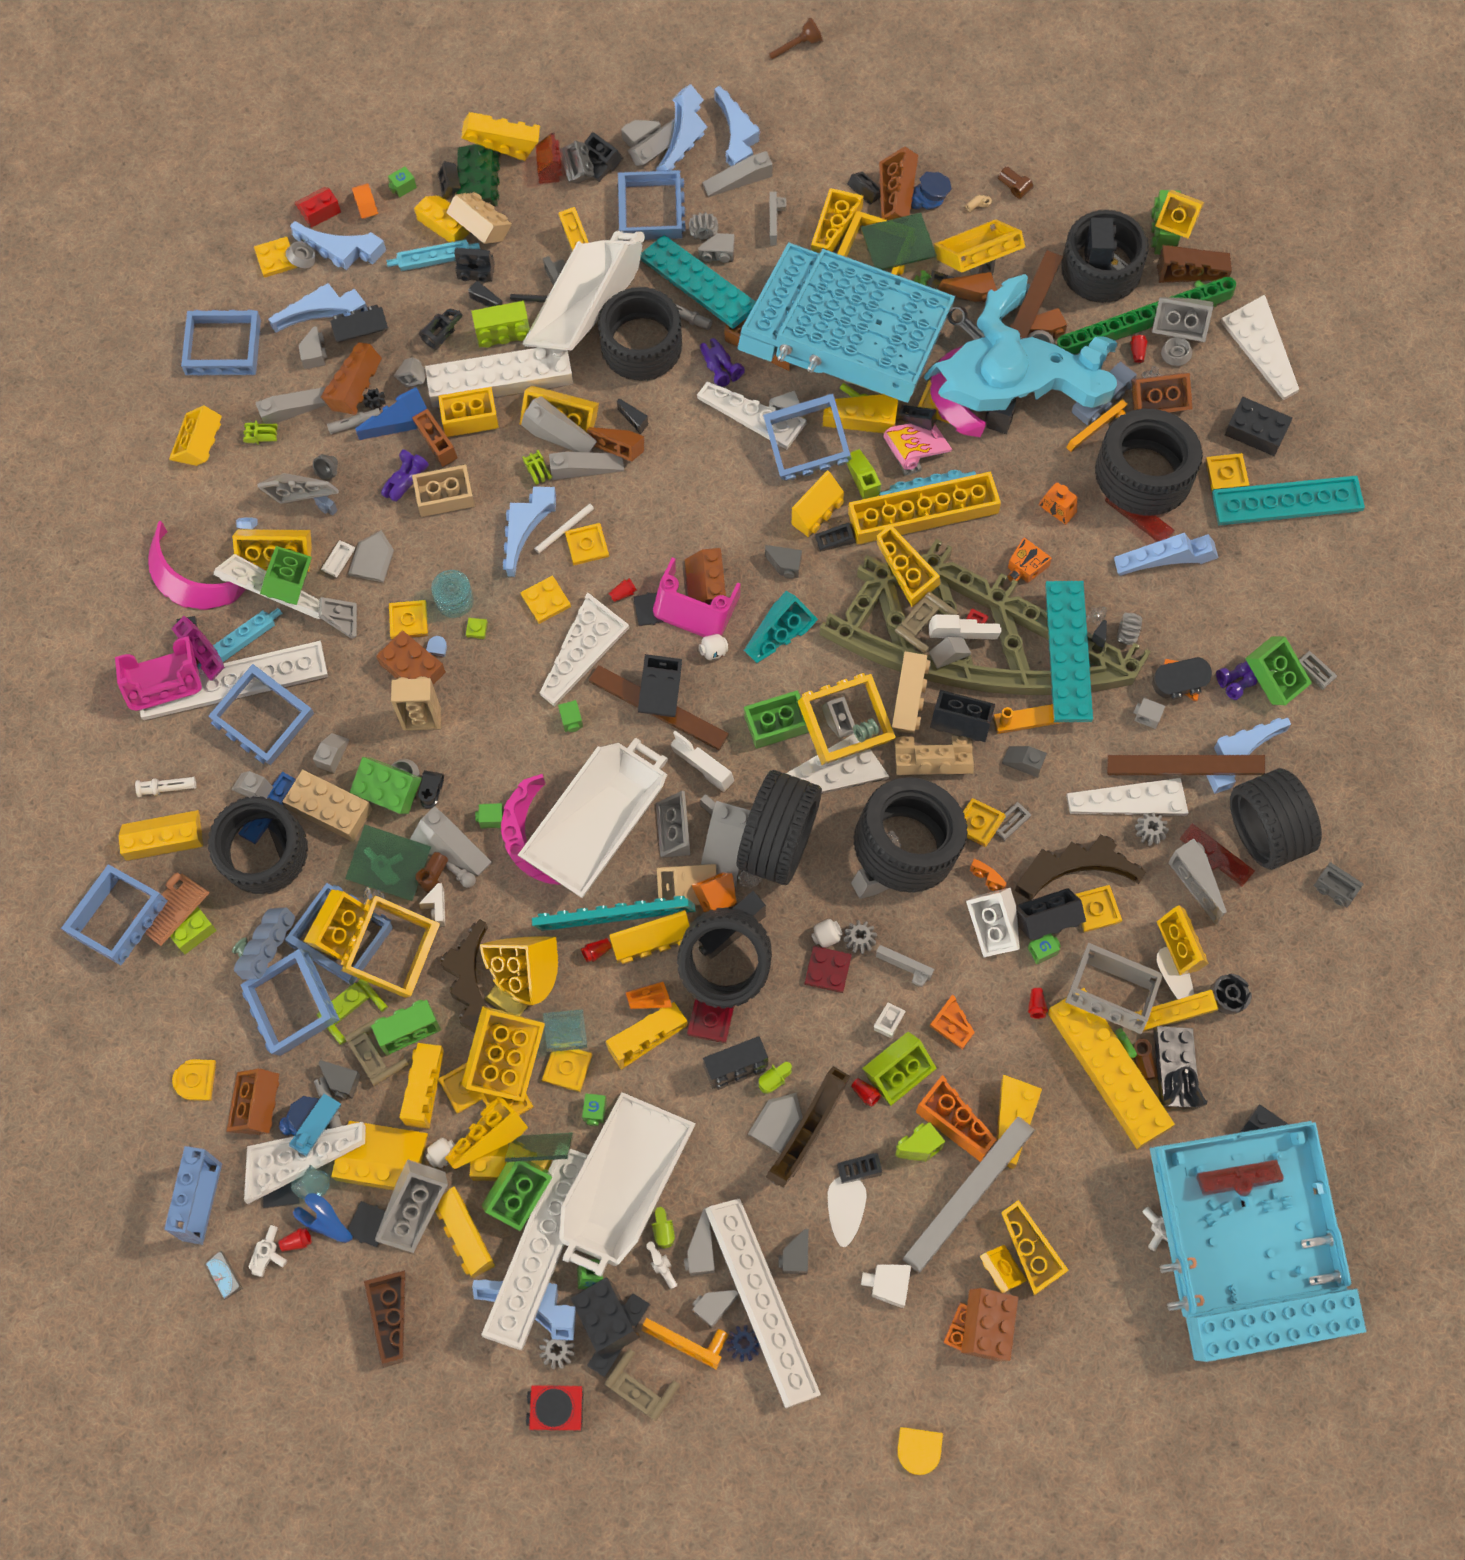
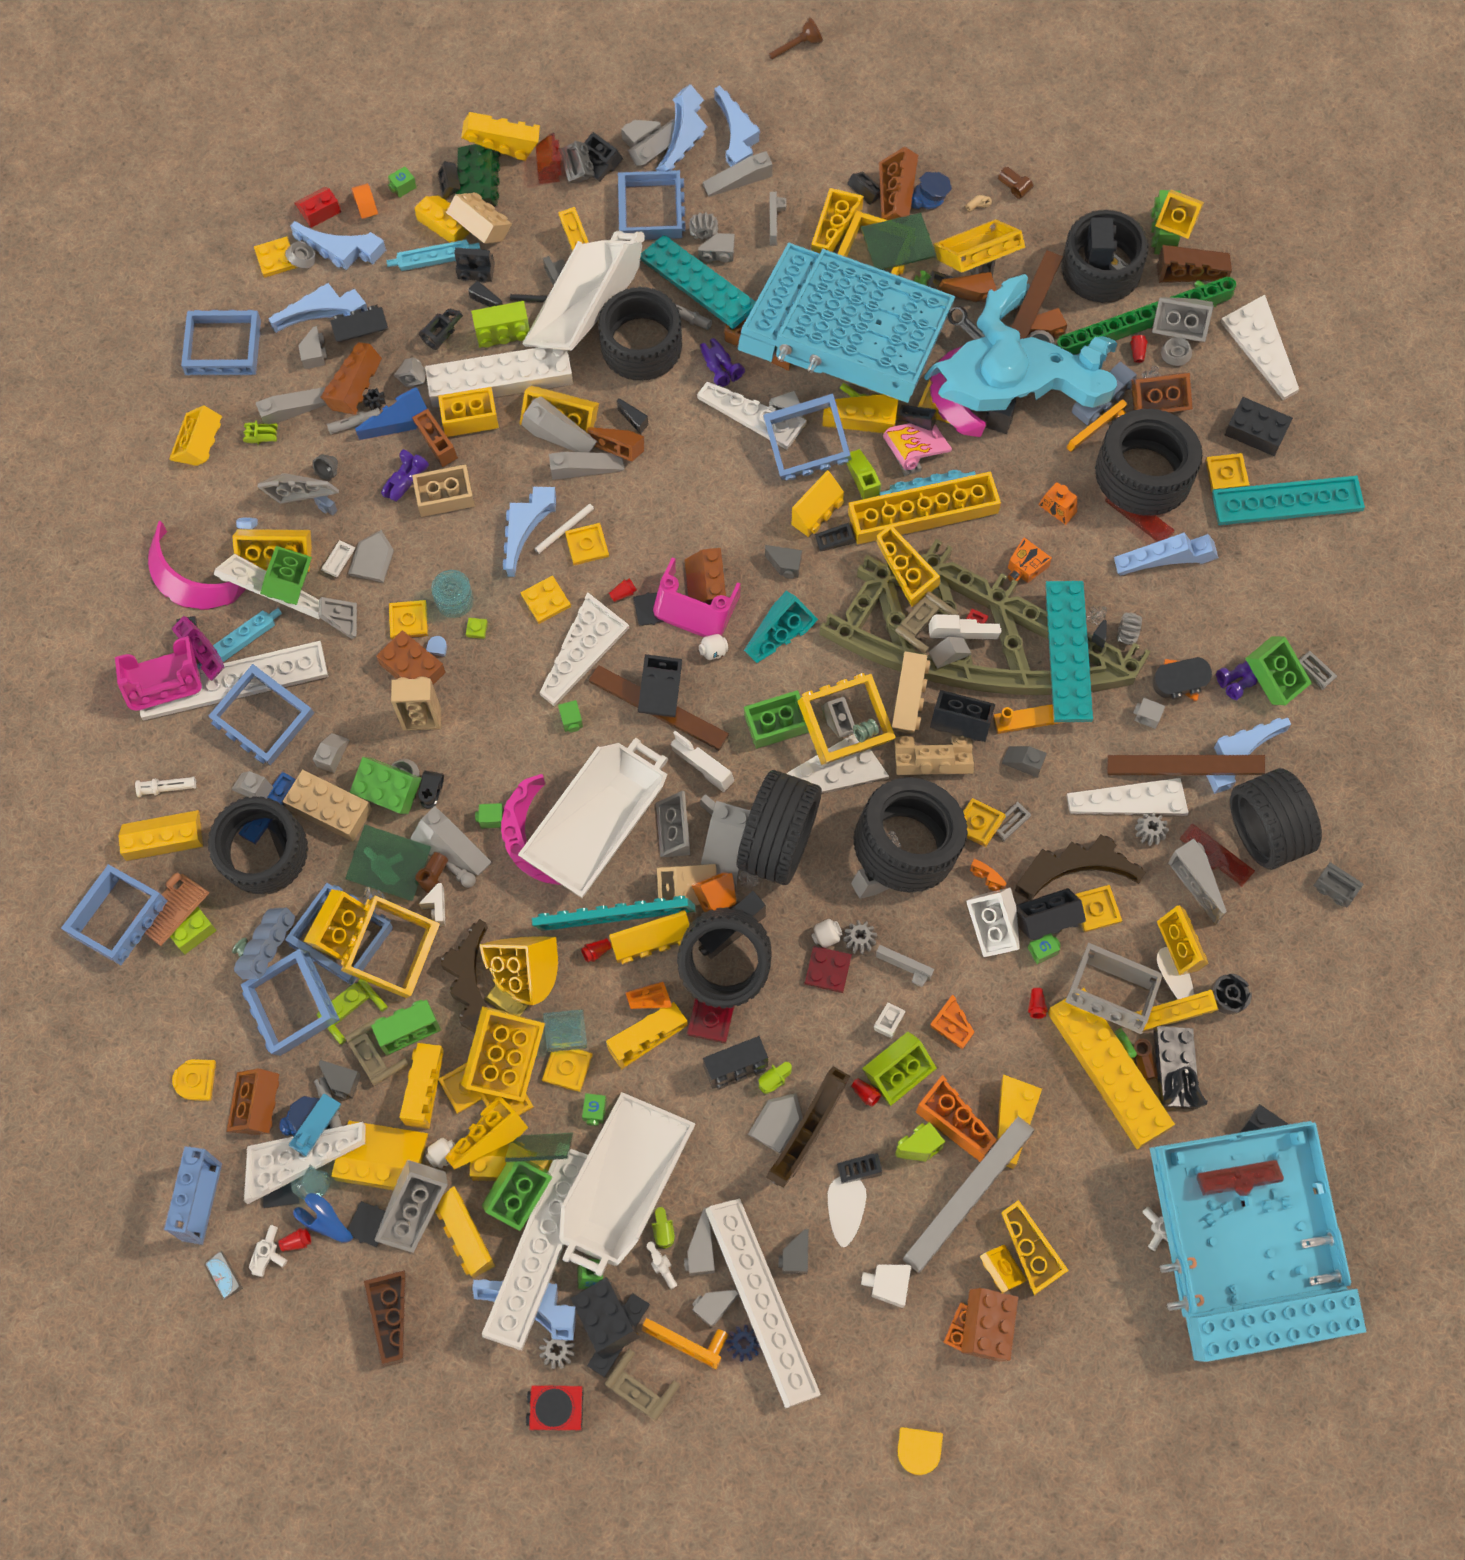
lime arm [522,450,552,485] -> none

